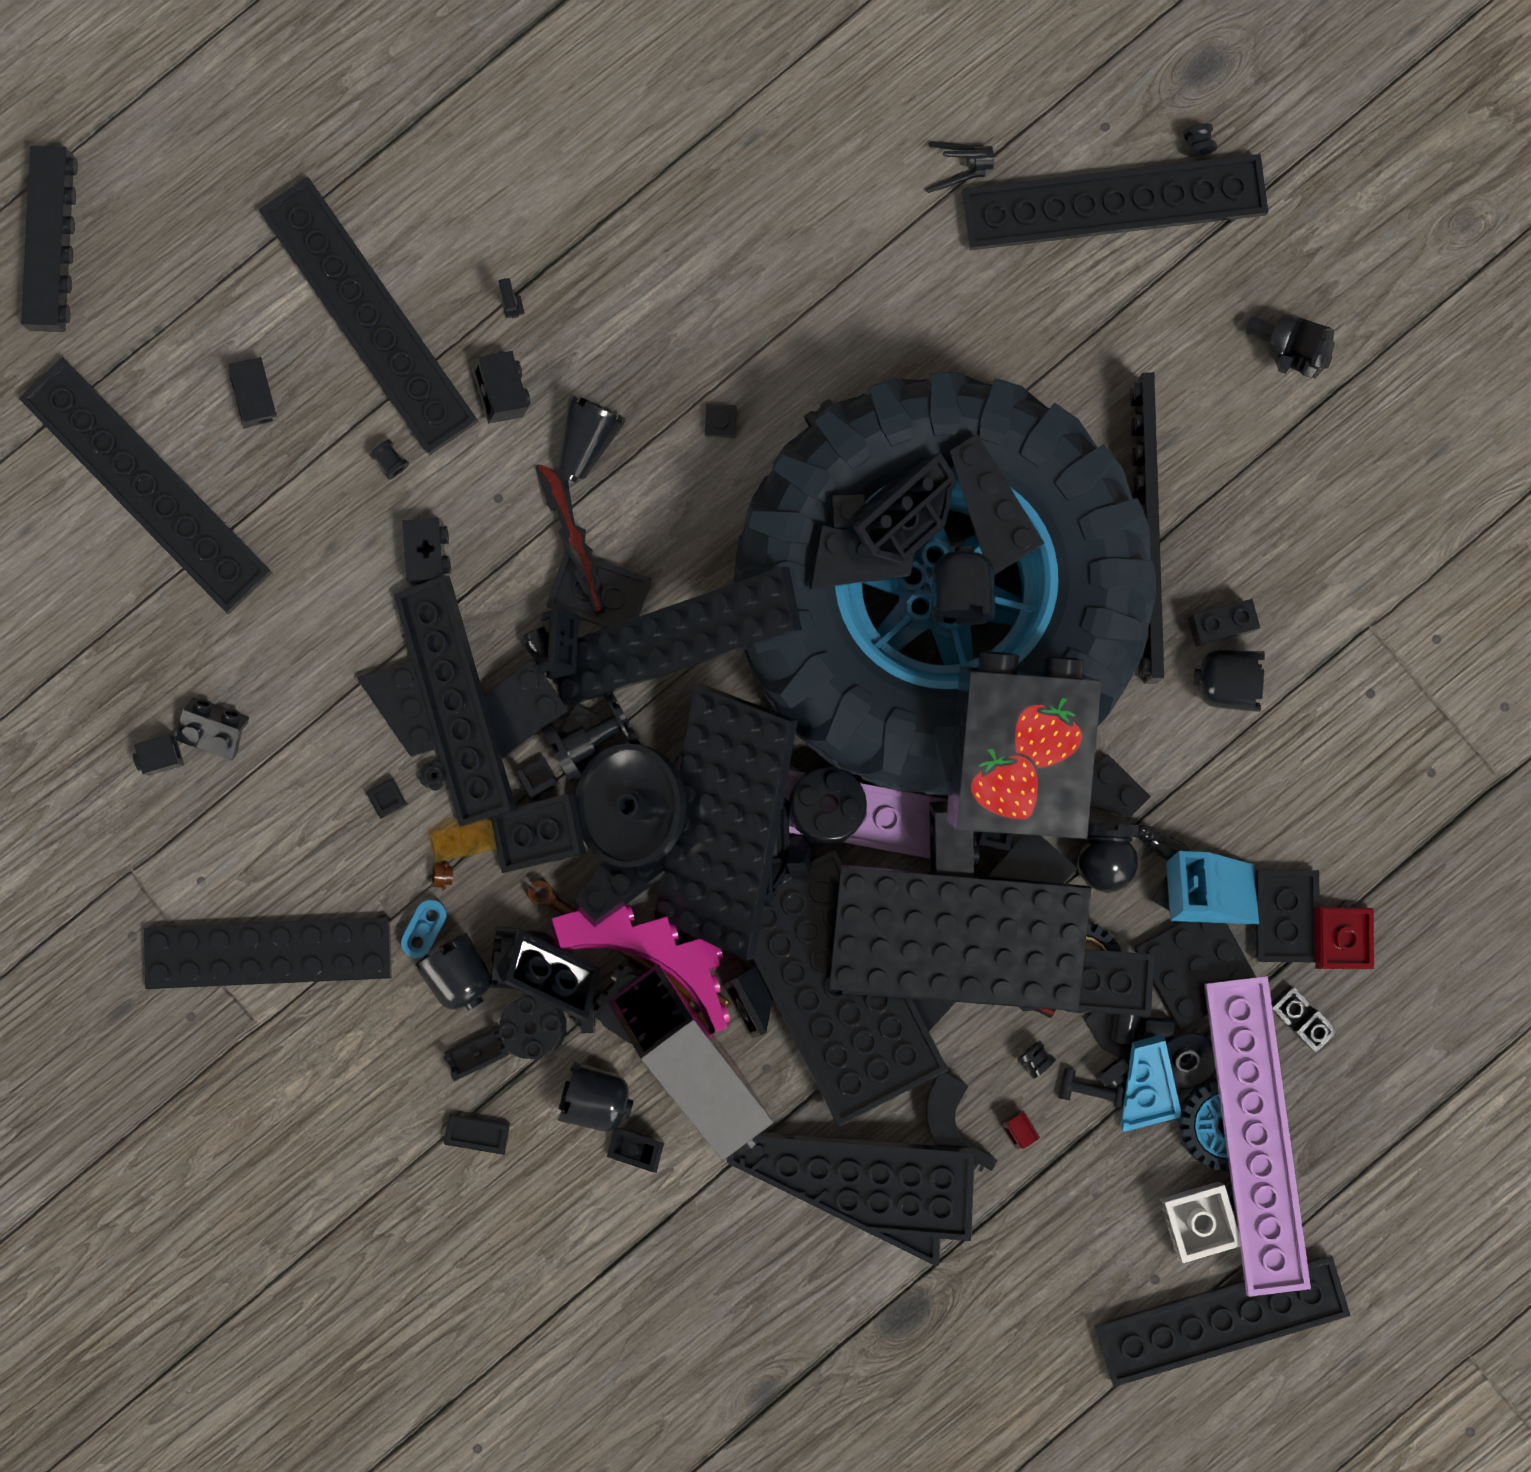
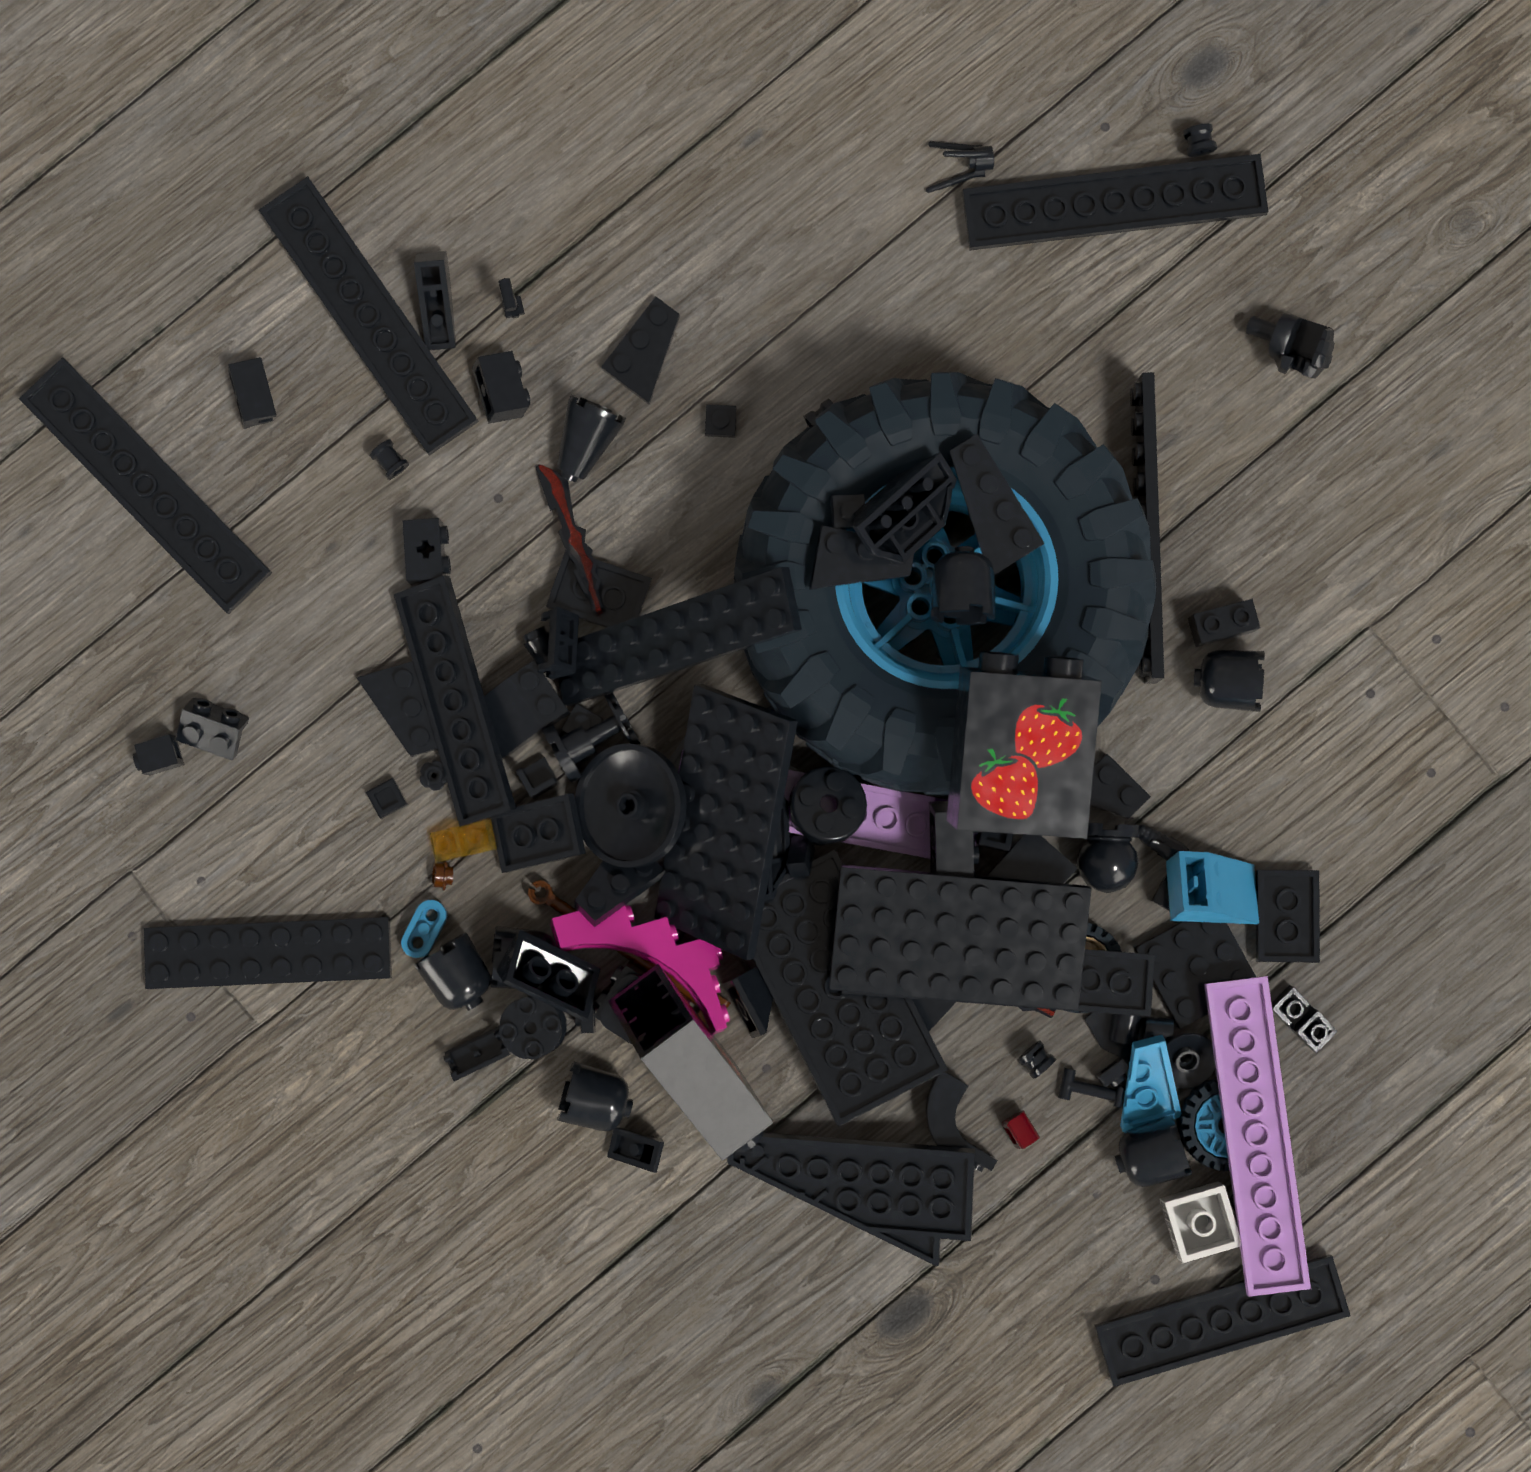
black brick [21,146,78,332] -> none
black tile [444,1113,510,1155] -> none
dark red tile [1315,907,1374,969] -> none
none -> black slope [414,251,456,350]
none -> black wing [601,296,680,405]
none -> black cylinder [1114,1115,1192,1187]

